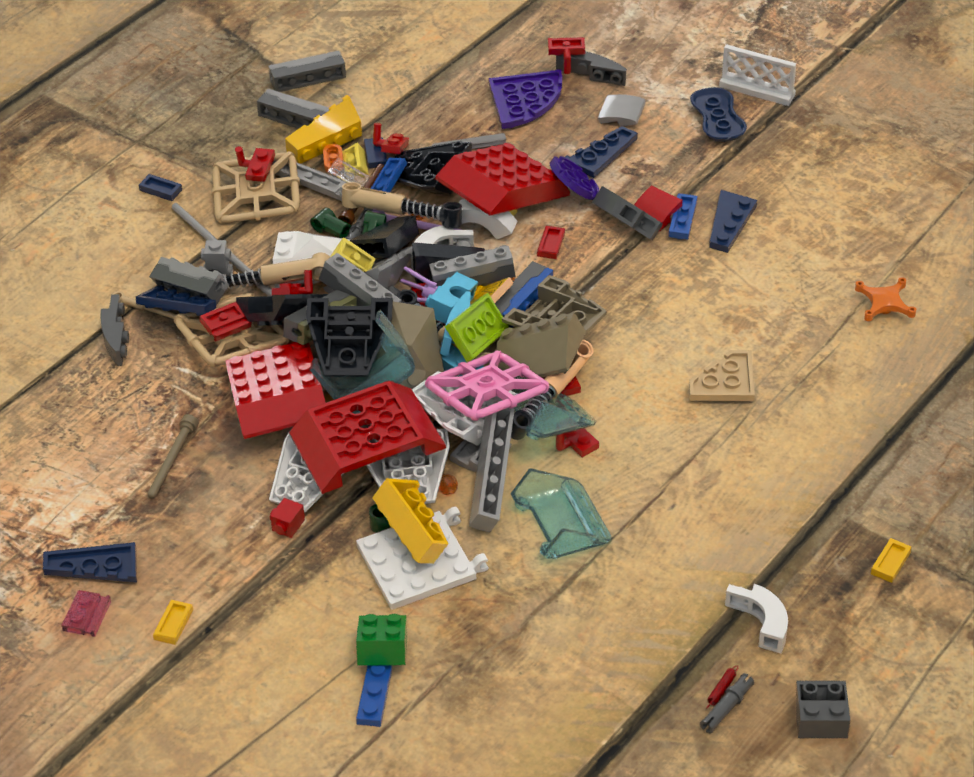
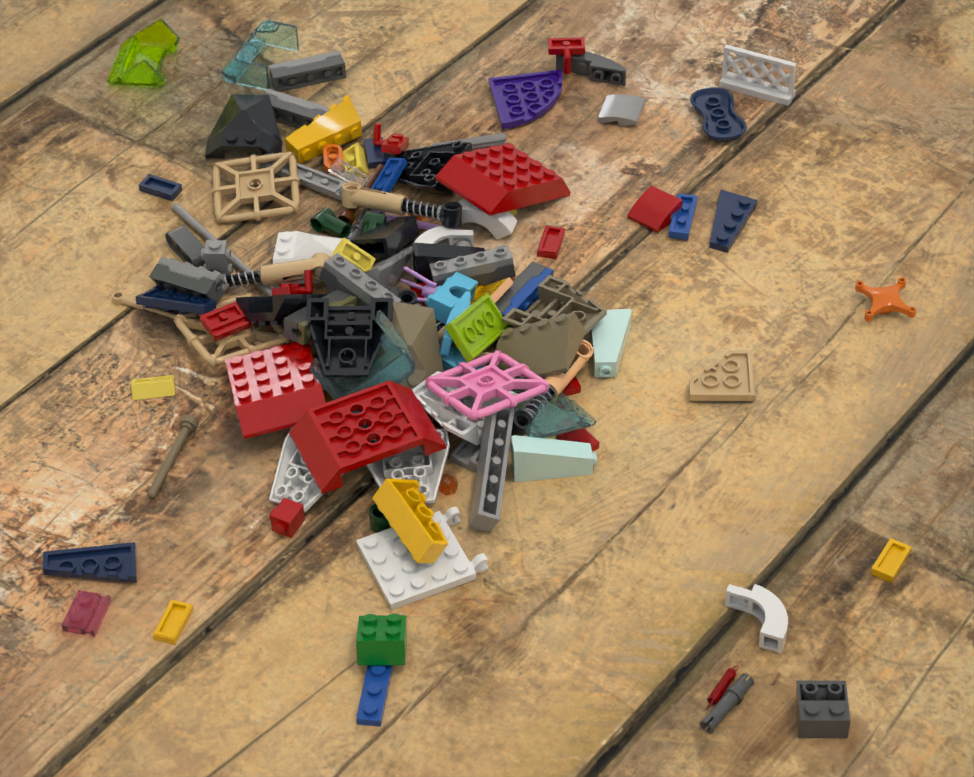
dark grey slope [100,294,129,366] -> none
red plate [235,146,276,182] -> none
clear light blue windscreen [510,468,612,559] -> none
dark purple tile [550,156,600,200] -> none
dark blue wing [565,126,638,178] -> none
dark grey slope [592,186,663,241] -> none
none -> clear neon green windscreen [107,18,180,87]
none -> light yellow slope [131,375,175,400]
none -> dark grey beam [165,225,205,267]
none -> black wedge [205,94,283,159]
none -> clear light blue windscreen [221,19,299,90]
none -> light aqua slope [511,435,597,482]
none -> light aqua slope [590,309,631,378]

